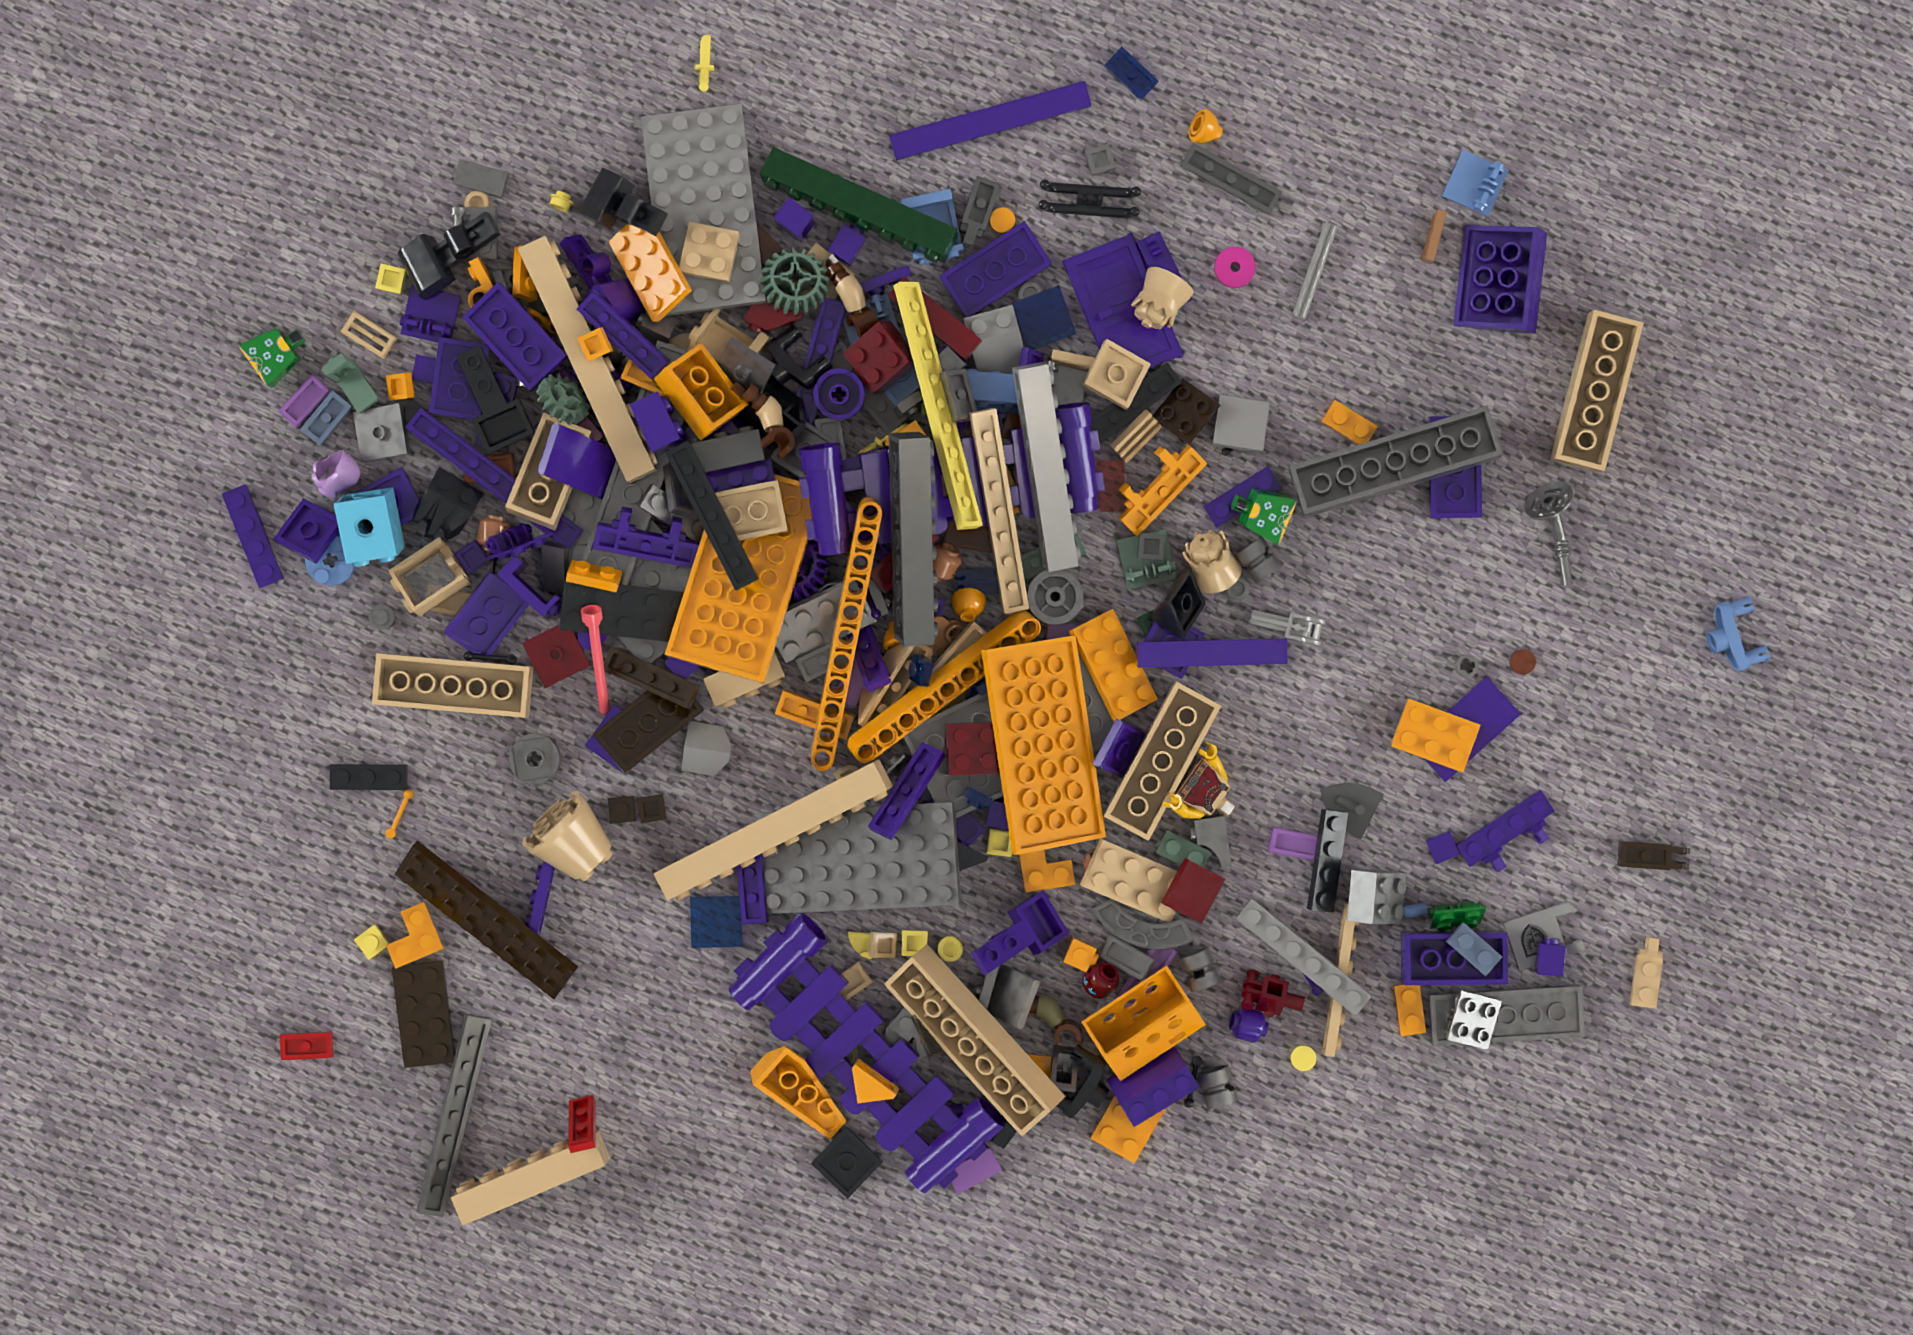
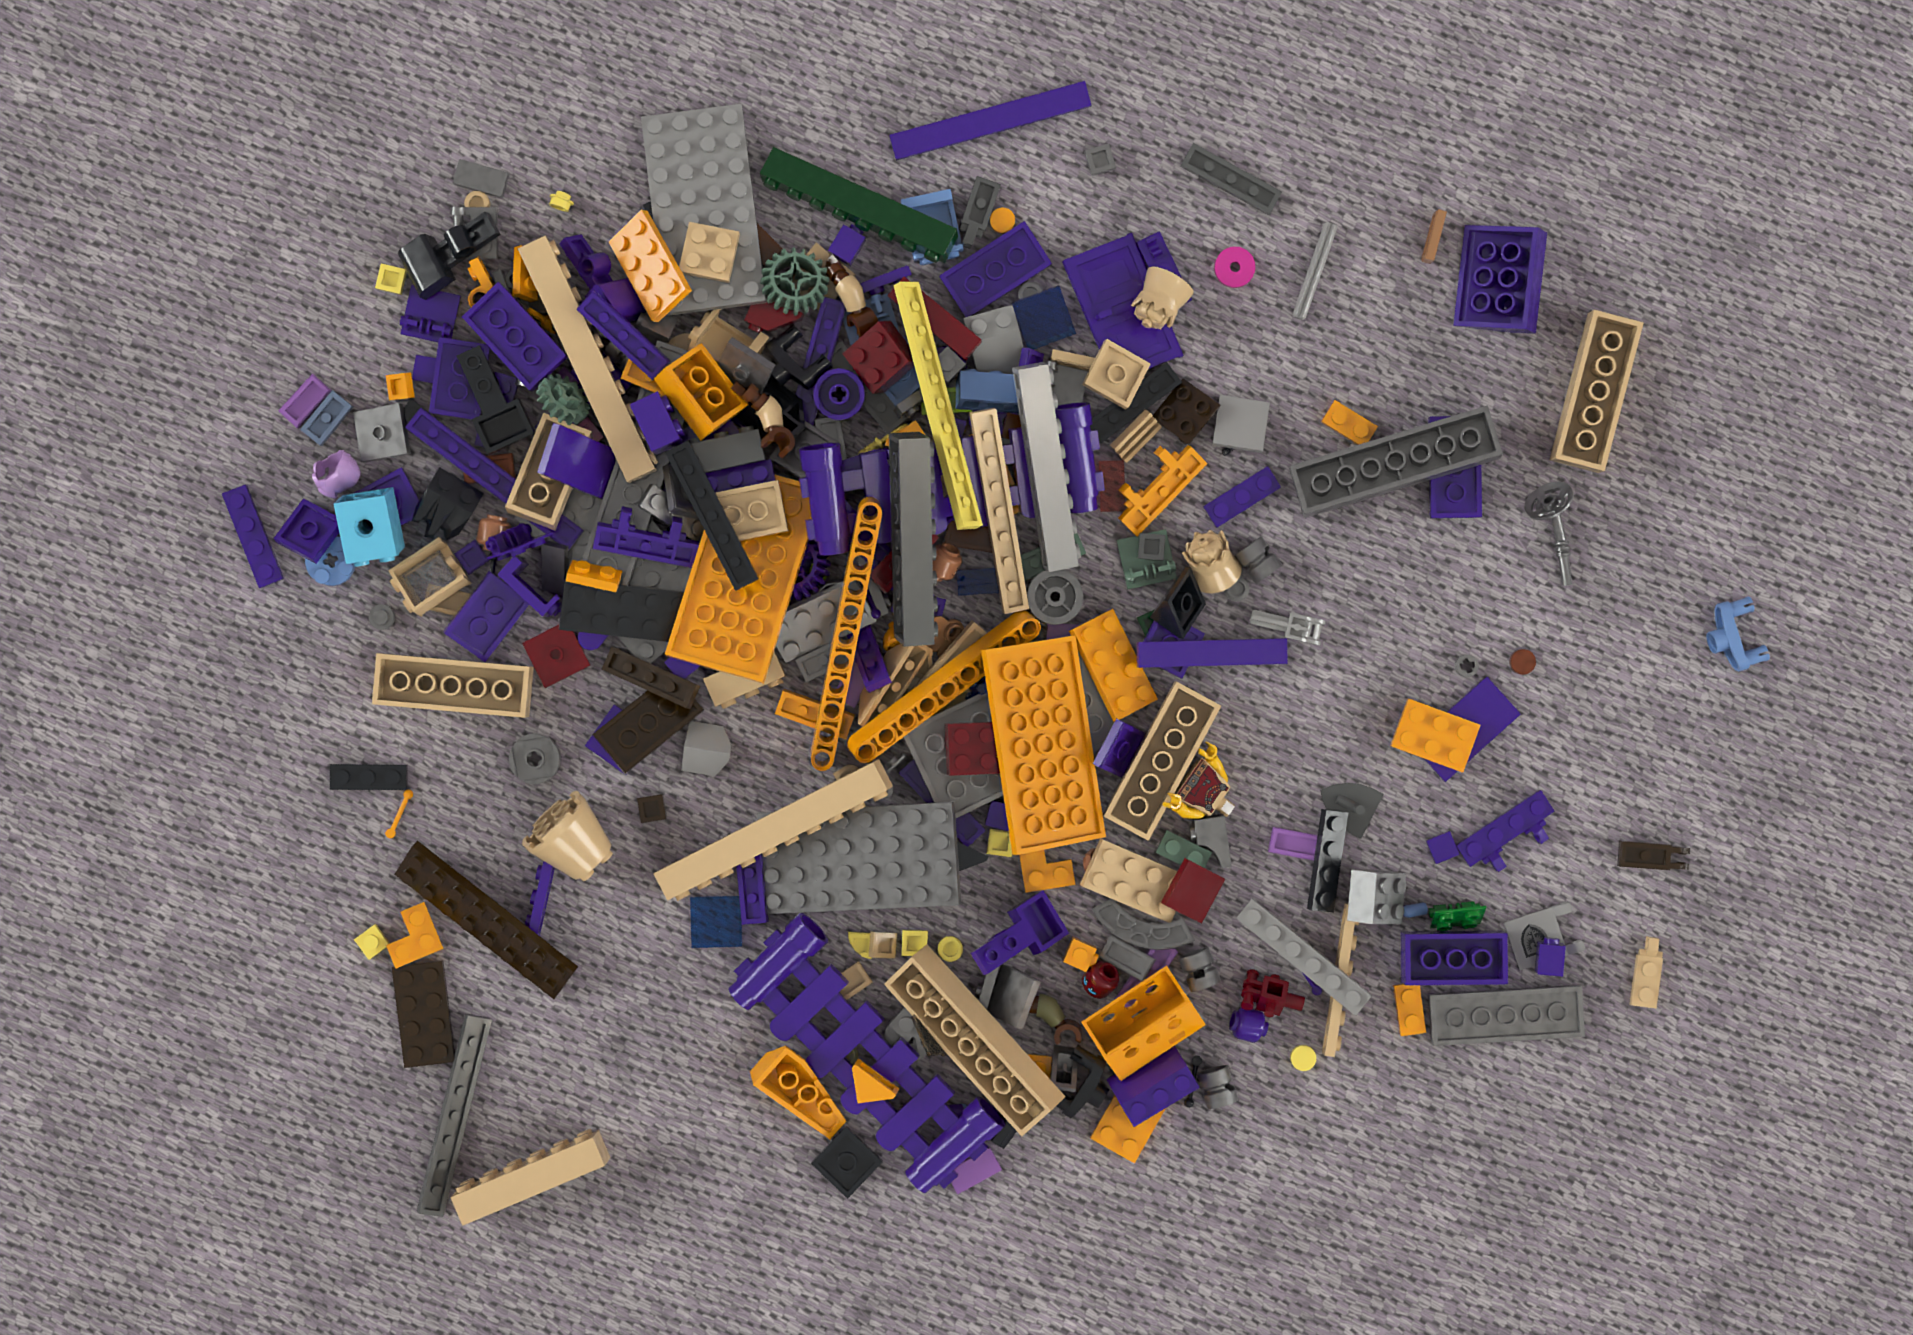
green torso [239,328,306,388] -> none
red plate [280,1031,334,1060] -> none
sand green bracket [321,353,379,413] -> none
tan tile [340,311,398,360] -> none
black hinge [463,651,517,665] -> none
red tile [568,1095,596,1153] -> none
light orange plate [577,327,613,362] -> none
black plate [578,168,668,237] -> none
coral piece [581,605,610,715] -> none
dark brown plate [608,796,636,824] -> none
light yellow piece [695,35,714,92] -> none
dark purple panel [774,197,815,243] -> none
dark purple plate [868,742,946,840] -> none
clear blue plate [909,654,934,687] -> none
flat silver plate [939,369,977,423] -> none
light orange brick [951,588,986,622] -> none
clear blue plate [963,786,993,809] -> none
black piece [1038,179,1141,218] -> none
clear blue plate [1104,47,1159,101] -> none
light orange brick [1189,108,1223,144] -> none
green torso [1231,488,1297,545] -> none
medium blue hinge [1442,150,1509,217] -> none
hinge [1444,989,1502,1050] -> none
sand blue plate [1446,922,1502,976] -> none

